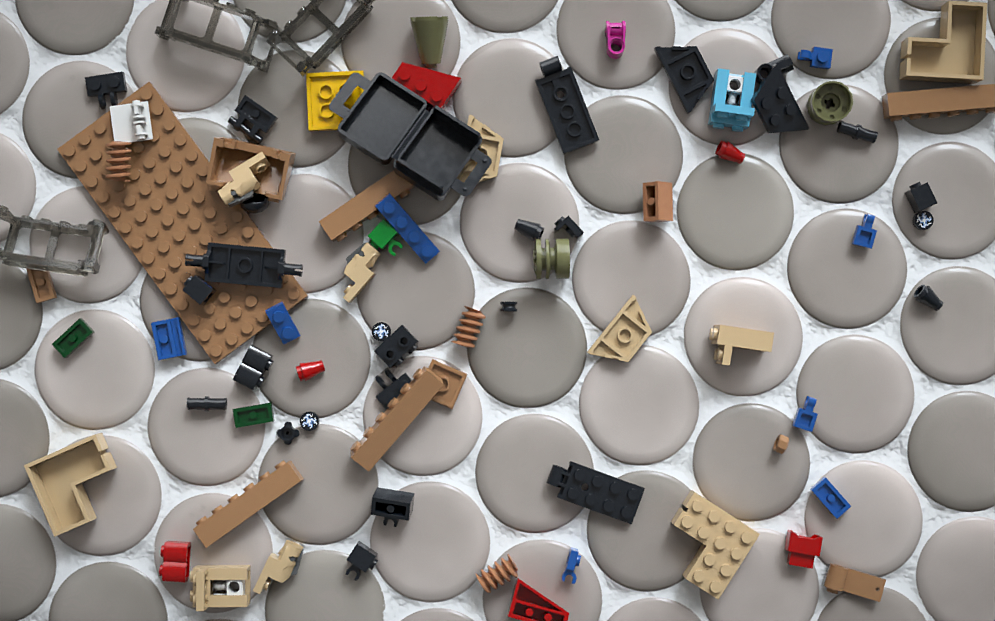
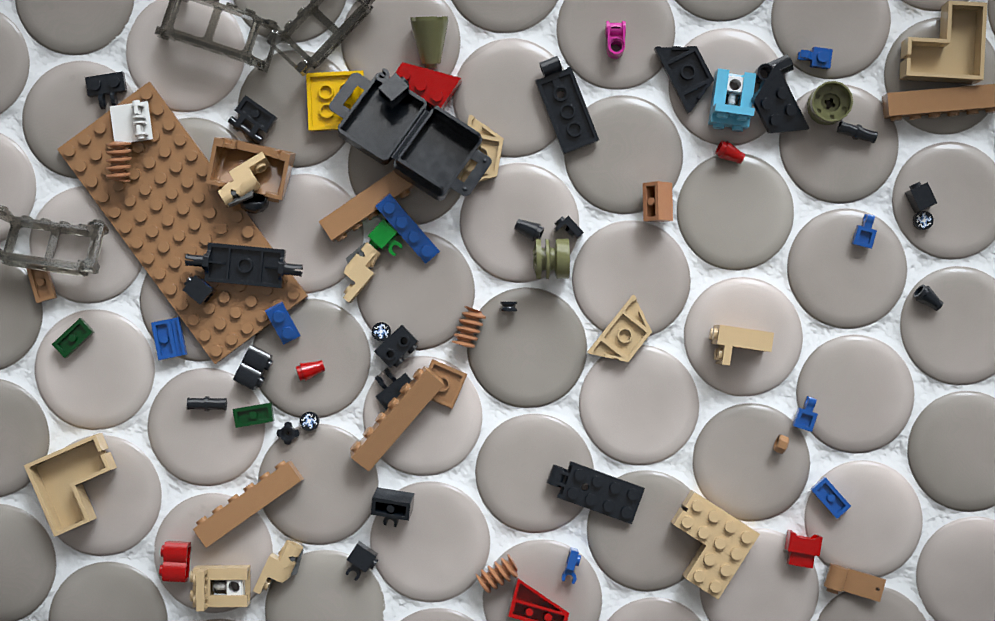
none -> brick [375,68,409,108]

